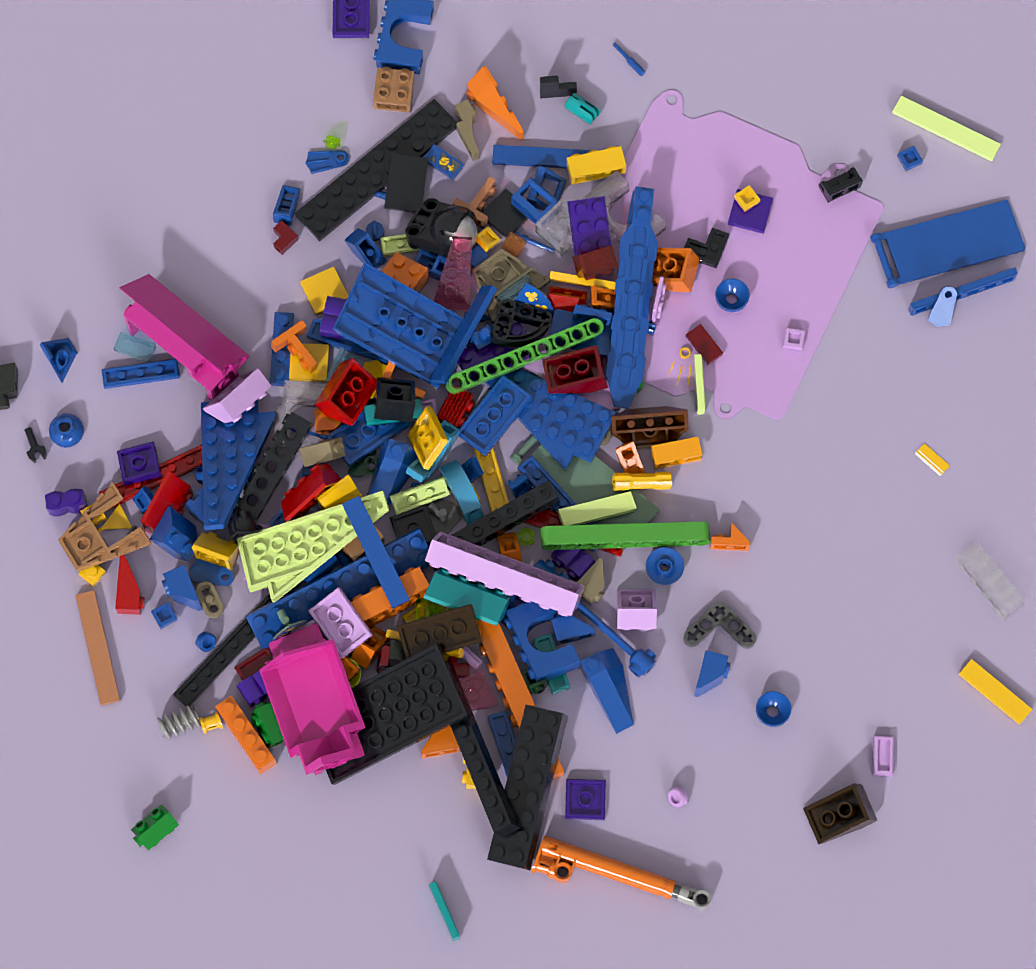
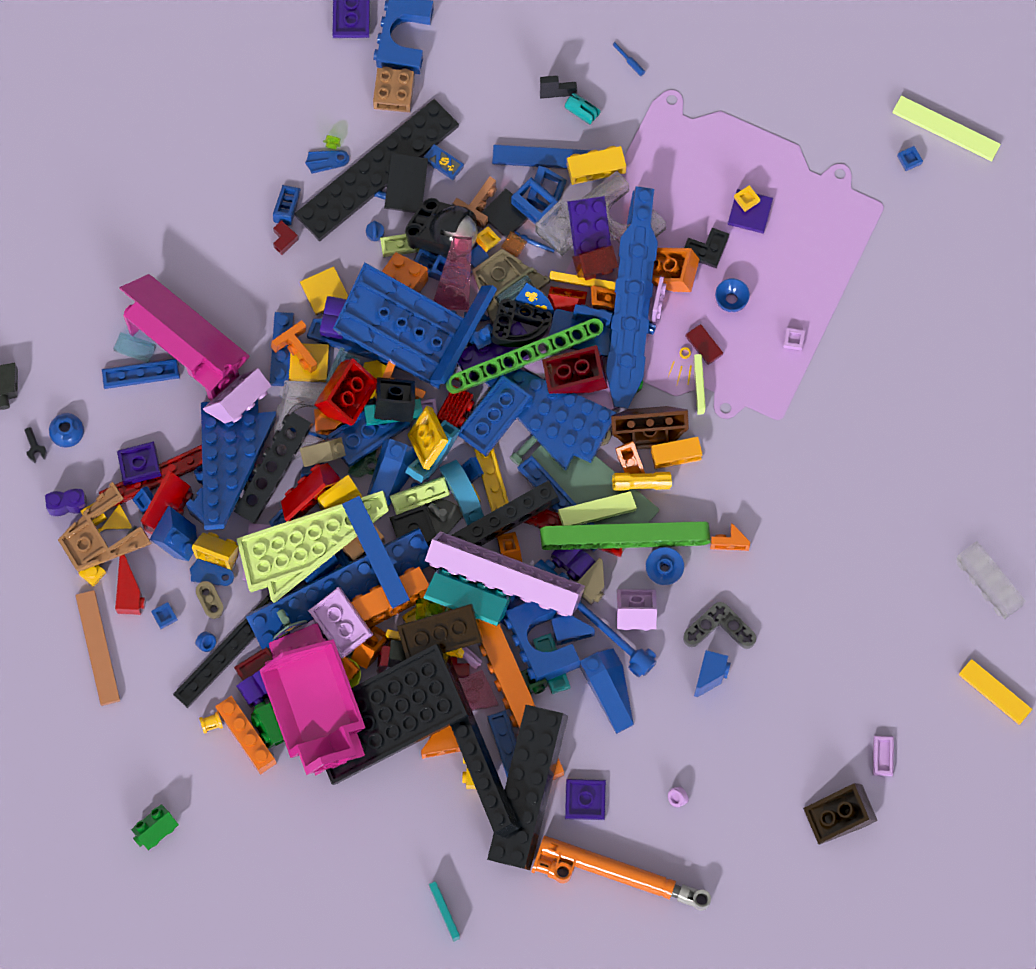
blue slope [40,338,78,383] -> none
light grey piece [157,704,201,739] -> none
blue slope [162,565,202,611] -> none
black helmet [226,507,263,542] -> none
blue slope [344,228,387,269] -> none
dark tan slope [455,99,479,161] -> none
orange wedge [466,66,524,140] -> none
blue tile [508,474,532,499] -> none
clear neon green plate [517,527,536,546] -> none
blue piece [756,691,791,727] -> none
black hinge [818,167,863,203] -> none
blue flag [870,200,1025,288] -> none
blue tile [908,267,1018,316] -> none
yellow sticker [915,444,950,476] -> none
piece [928,286,957,327] -> none

